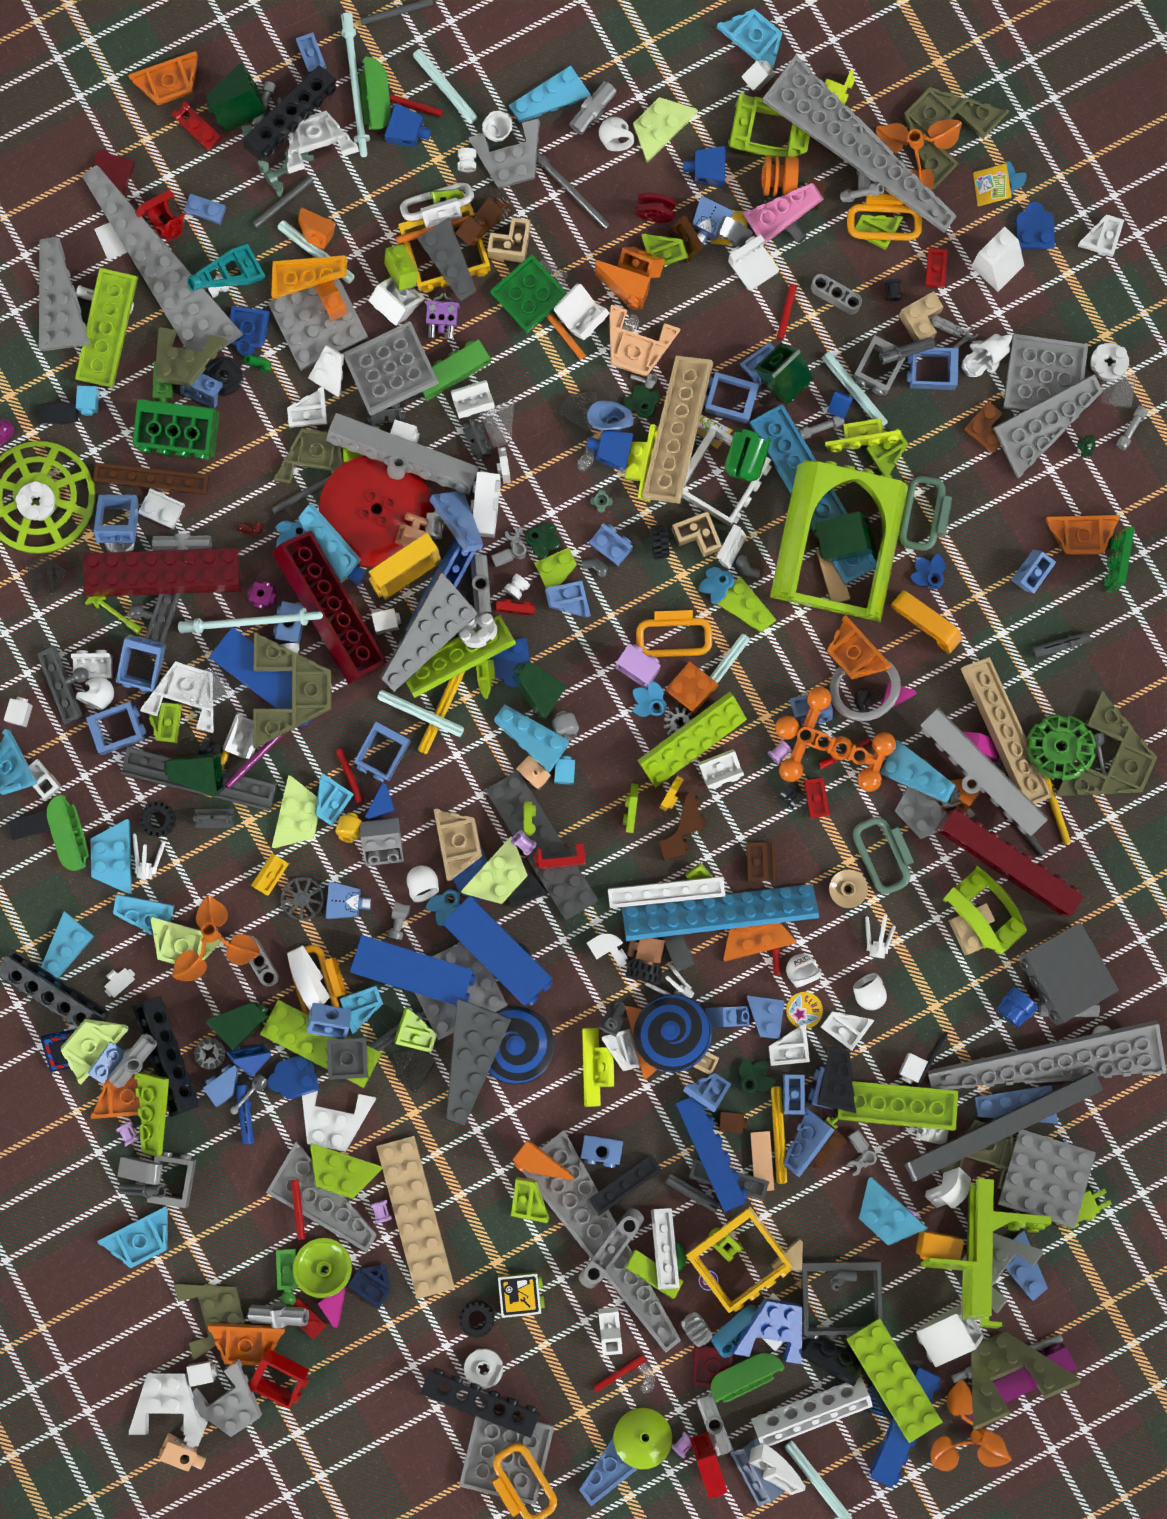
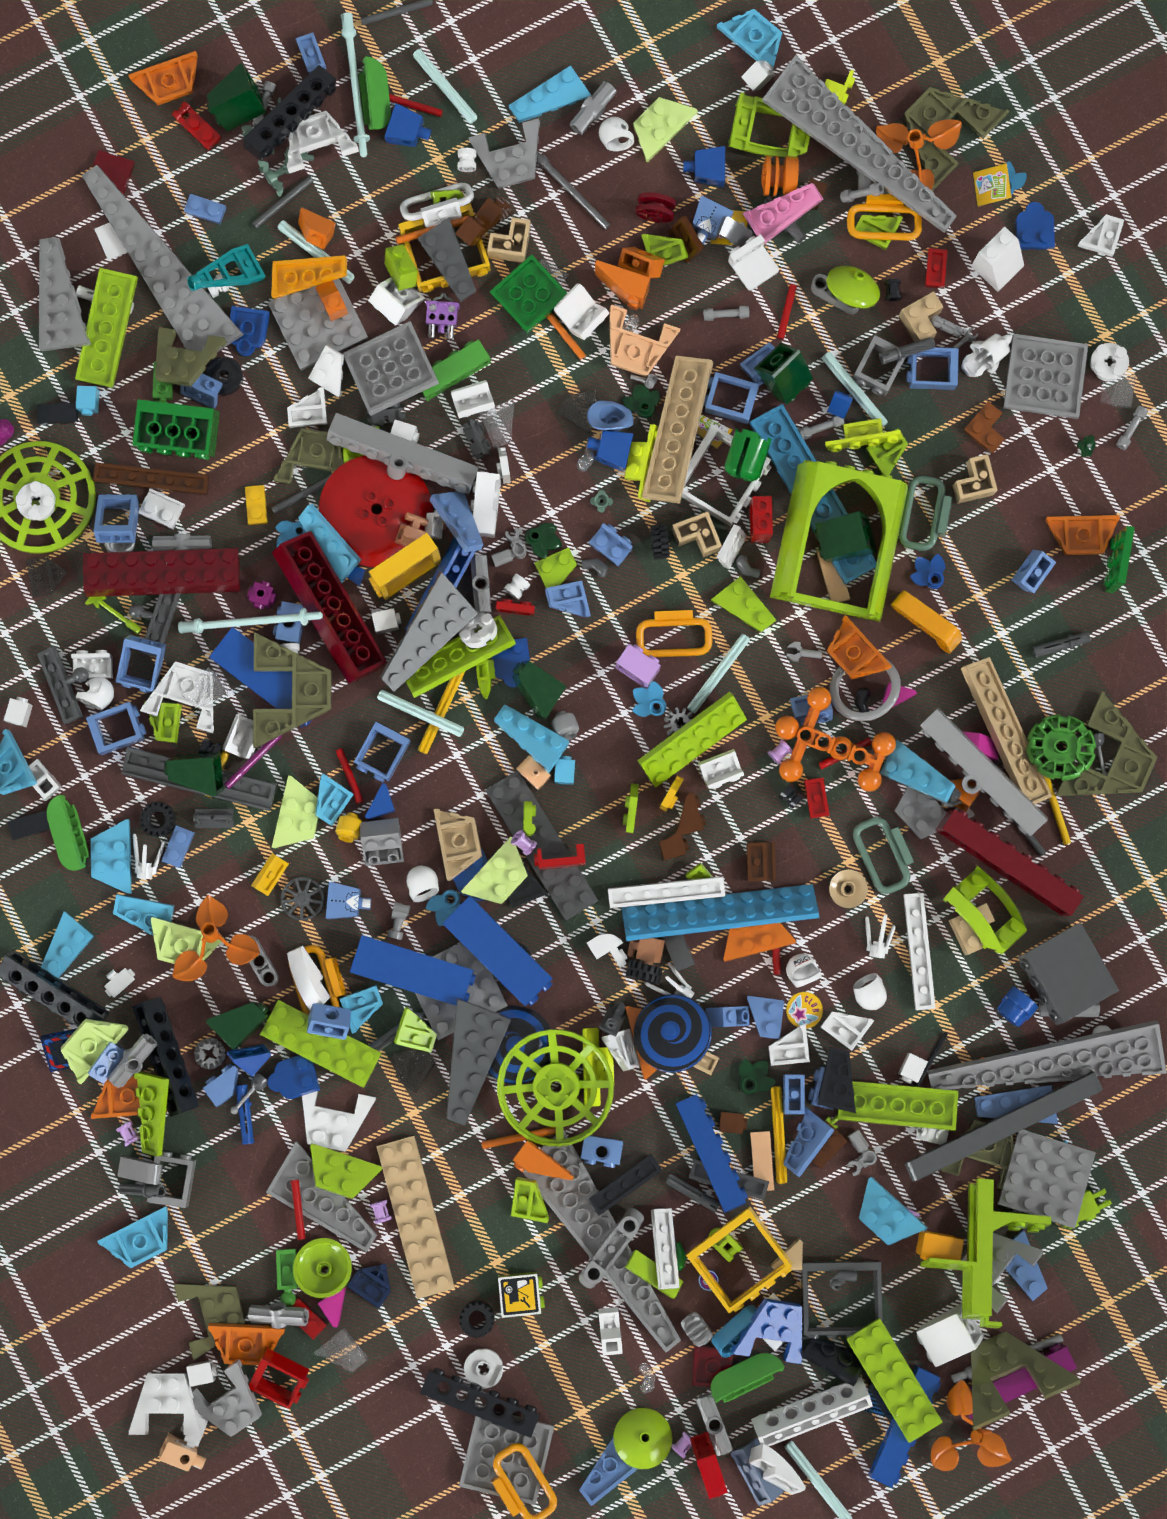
red tile [135,190,184,241] -> none
clear red arm [237,522,264,536] -> none
green arm [244,355,271,372] -> none
dark grey plate [327,1038,369,1080] -> none
white hair [482,111,512,142] -> none
red bar [593,1354,646,1393] -> none
orange plate [665,661,719,714] -> none
medium blue wing [683,1073,731,1112] -> none
dark azure plate [699,567,734,604] -> none
white brick [925,1167,971,1208] -> none
light grey wing [993,374,1103,478] -> none
none -> medium blue plate [162,826,195,868]
none -> yellow plate [245,485,268,525]
none -> clear wing [314,1328,369,1372]
none -> orange bar [482,1127,556,1149]
none -> lime dish [497,1029,614,1147]
none -> light grey bar [703,306,749,321]
none -> red window [749,496,773,543]
none -> light grey bar [786,642,823,662]
none -> lime dish [826,266,880,308]
none -> white plate [903,893,936,1010]
none -> tan brick [953,454,998,504]

